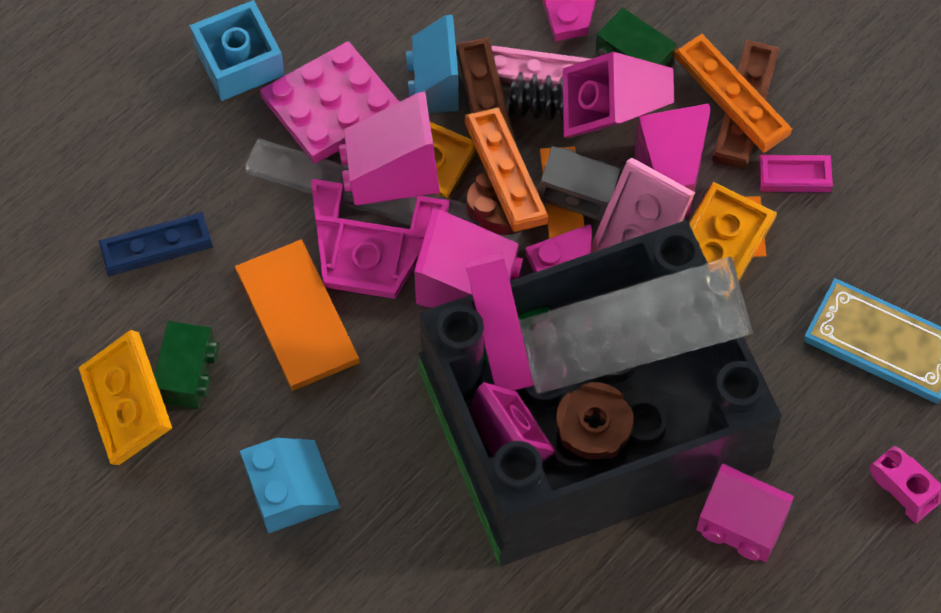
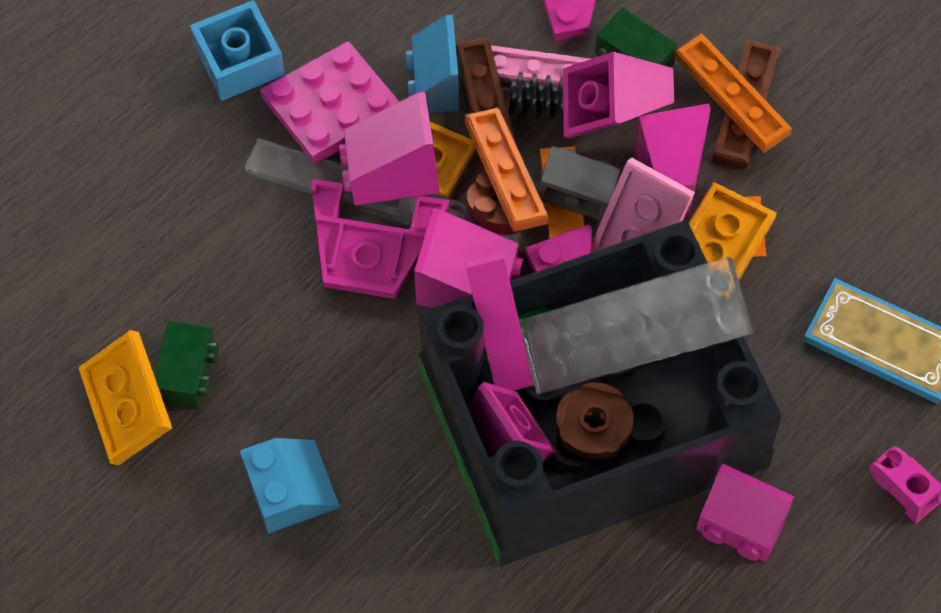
dark blue tile [98,212,213,277] -> none
orange tile [235,239,360,391] -> none
dark pink tile [759,155,833,192] -> none

